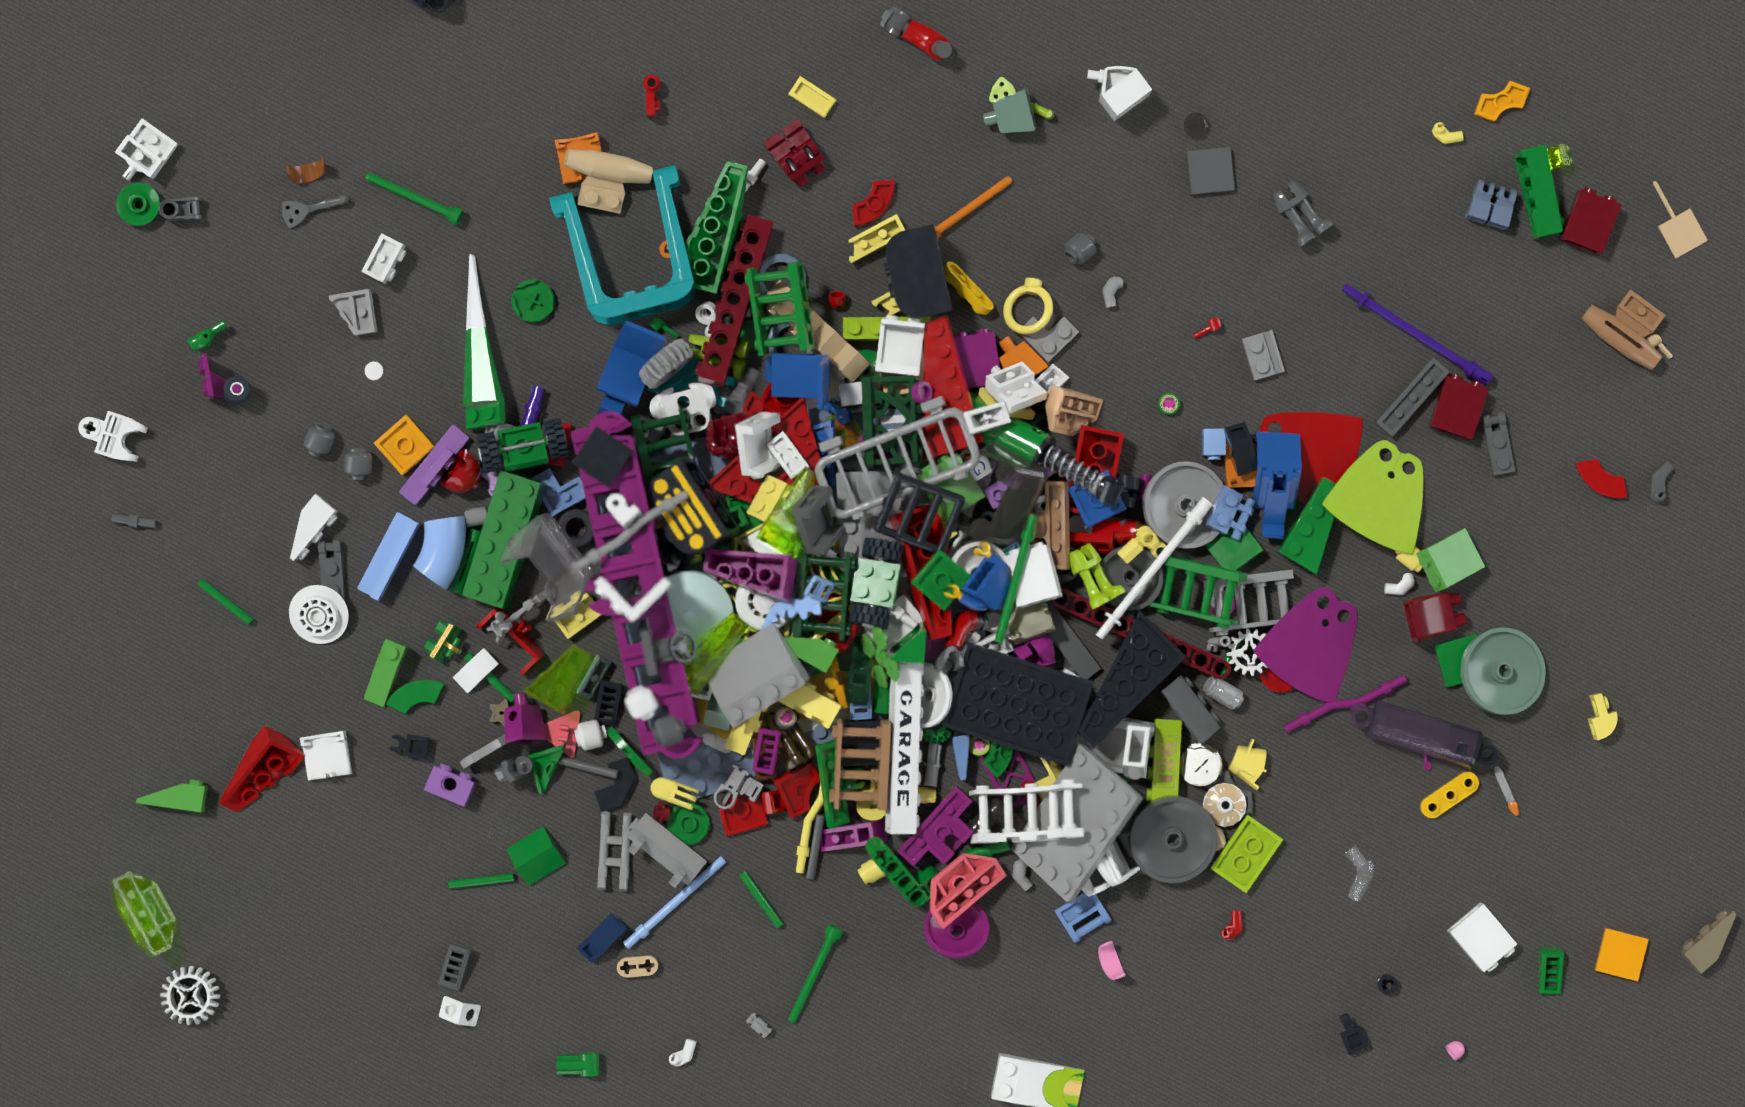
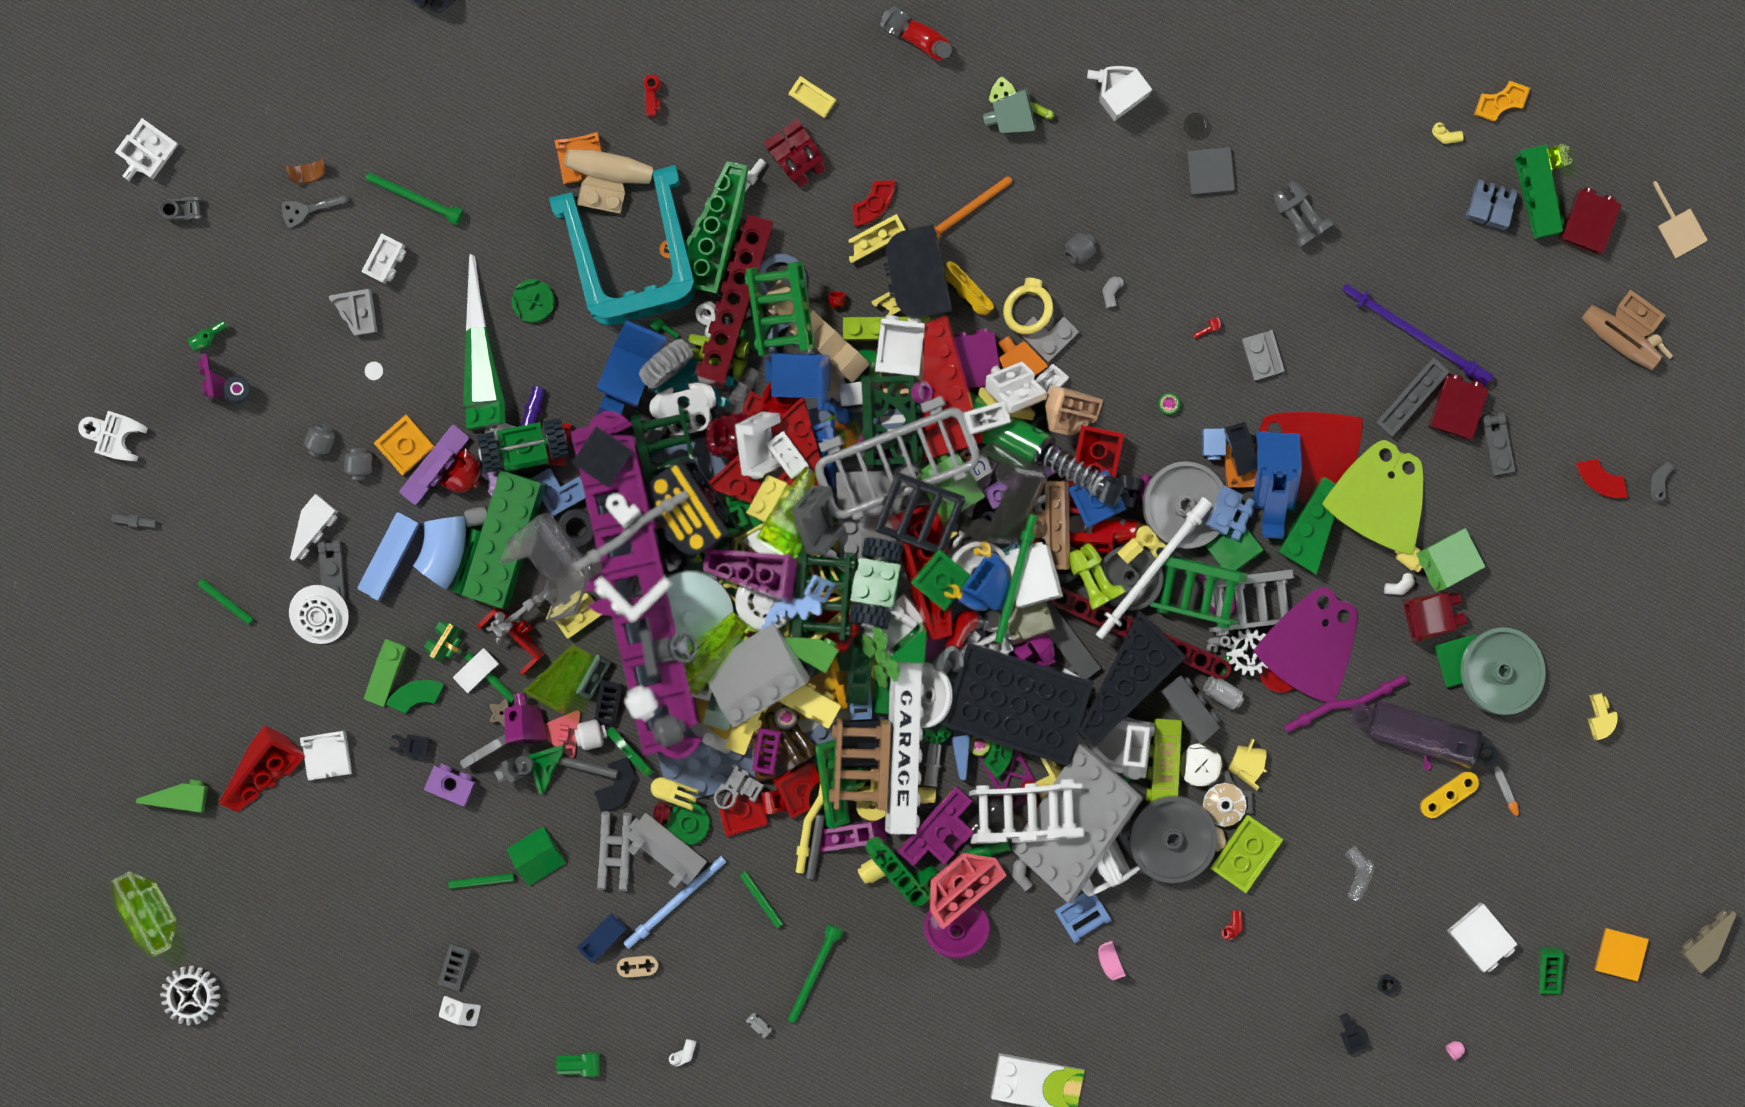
green dish [116,182,160,226] -> none

